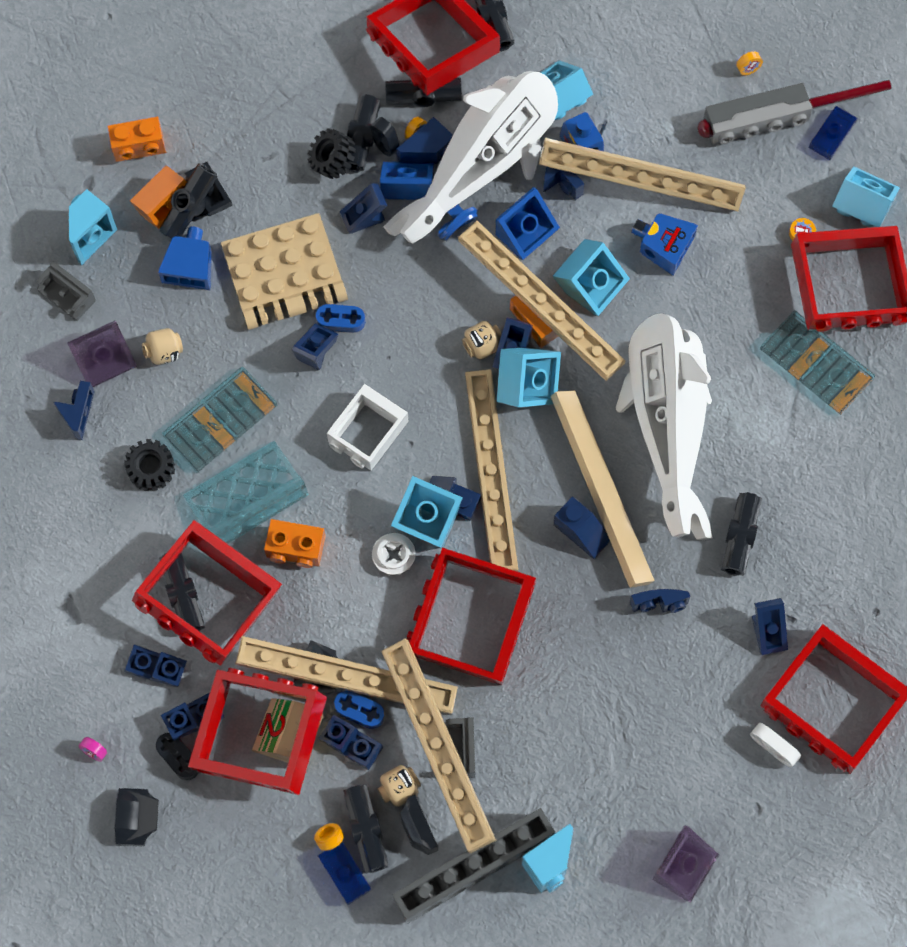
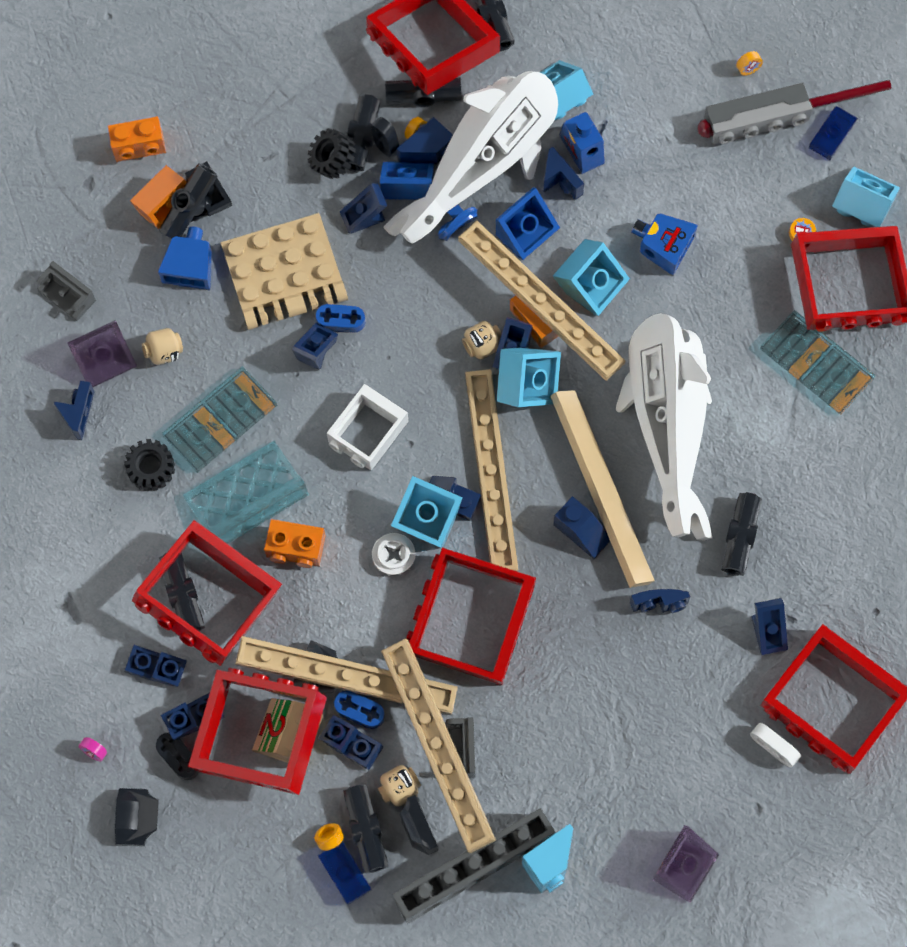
medium azure slope [69,189,117,265] -> none
tan tile [539,138,746,211] -> none

